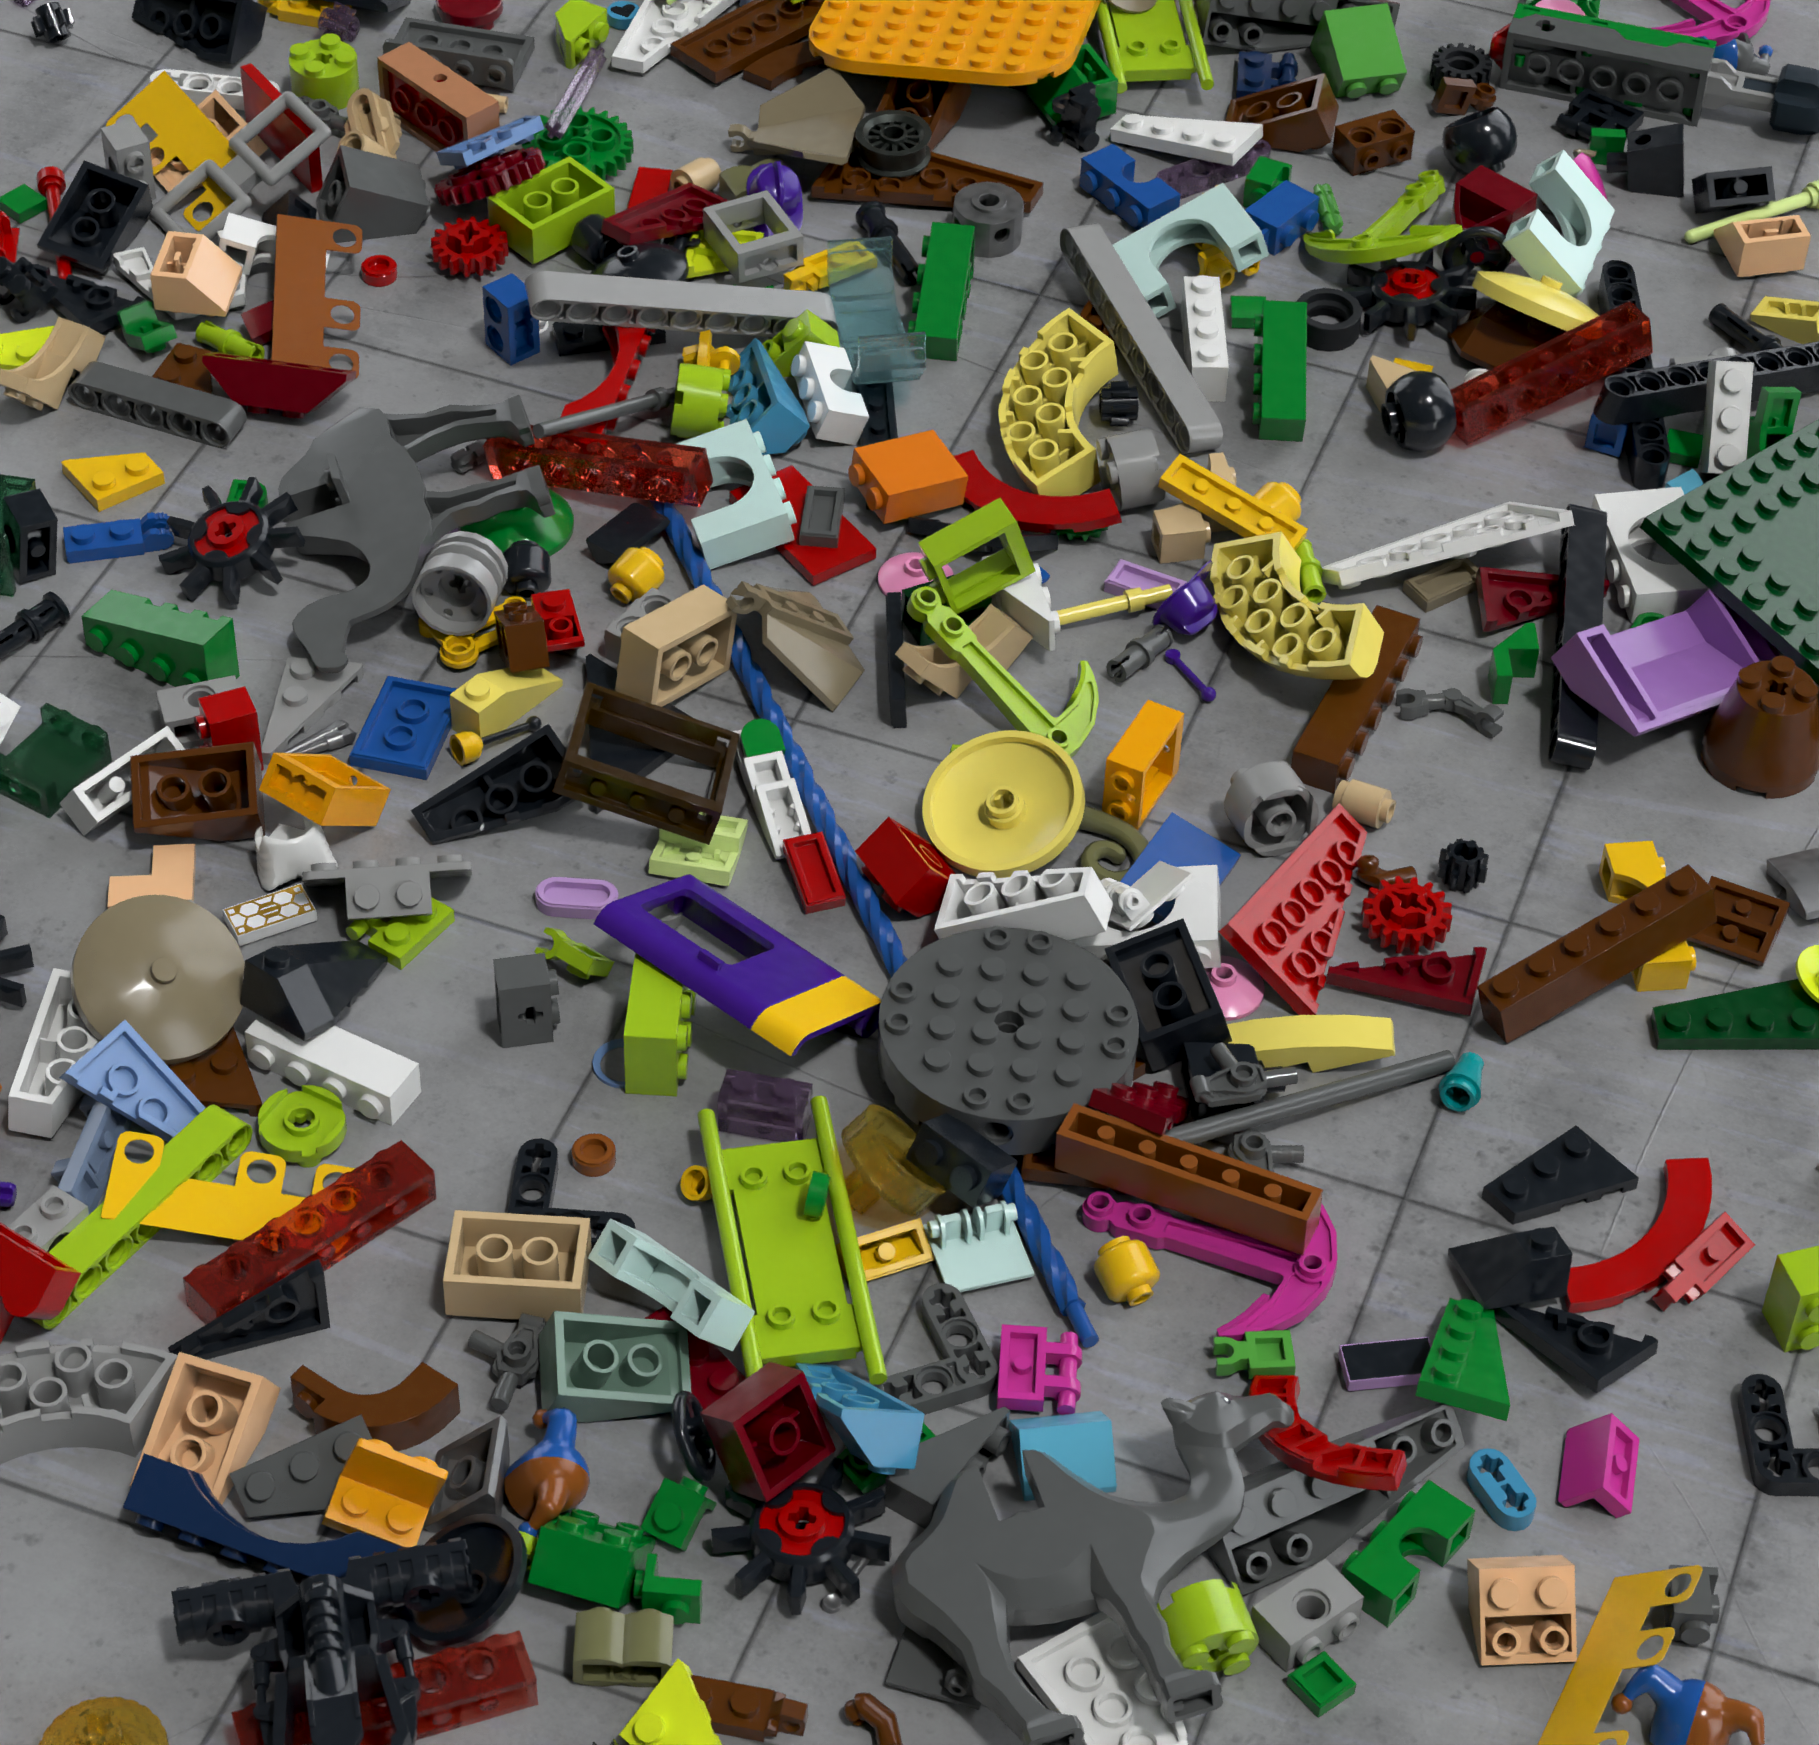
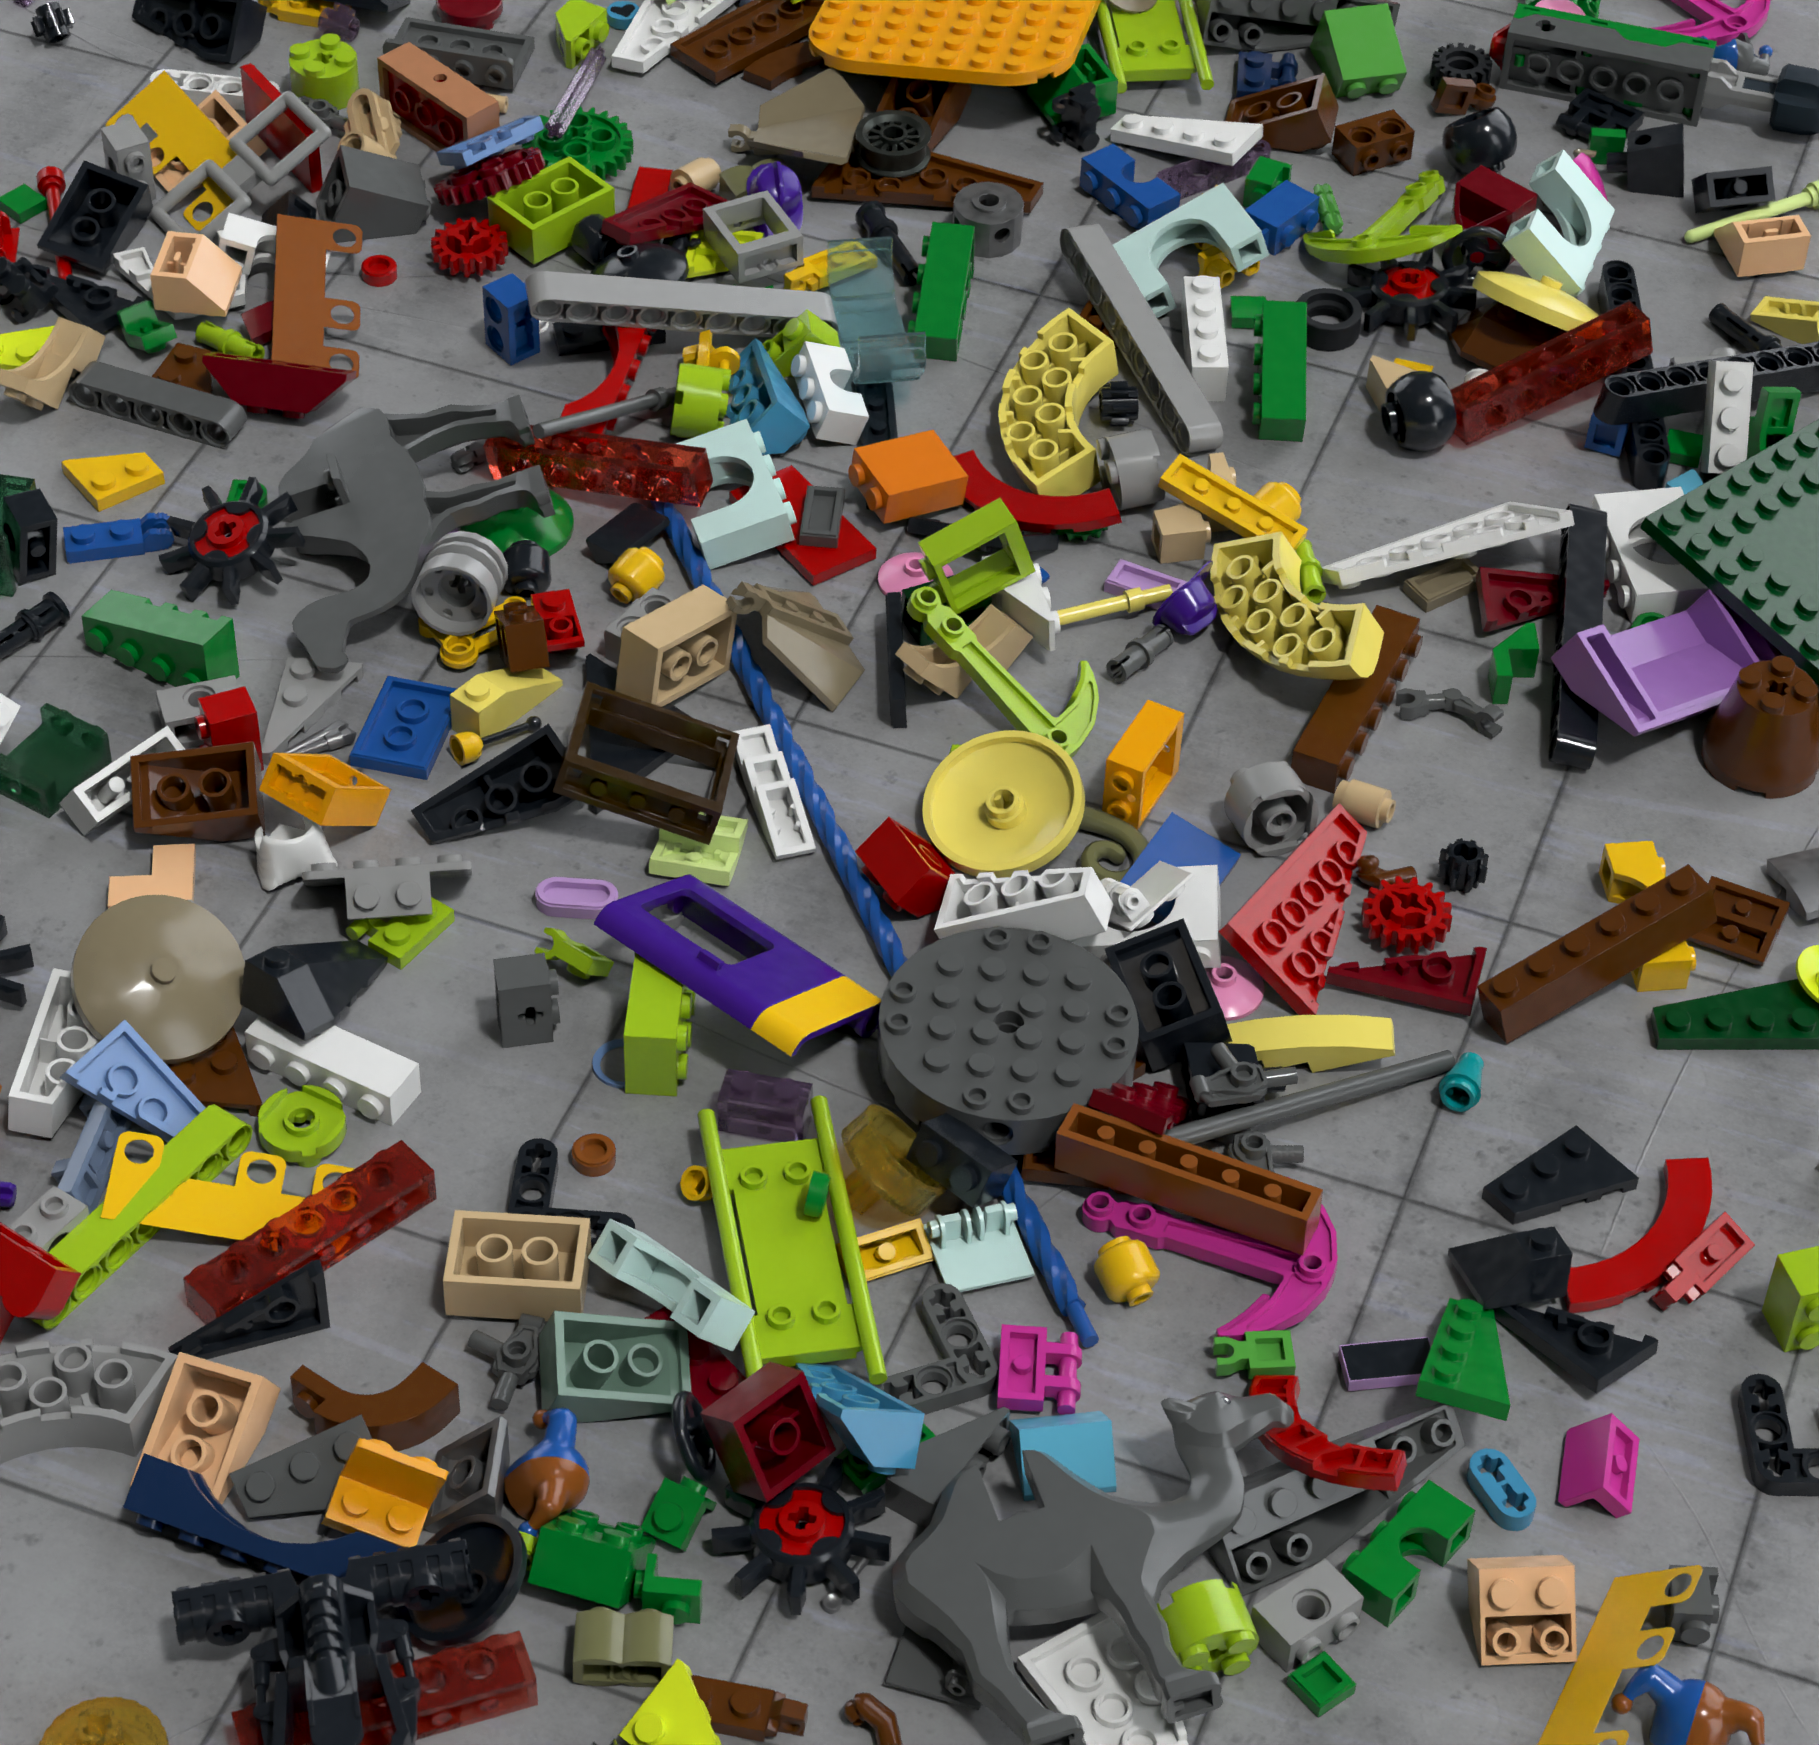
white tile [223,883,317,947] -> none
green tile [740,719,786,758] -> none
red tile [782,831,846,914] -> none
dark purple hinge [1165,649,1216,702] -> none

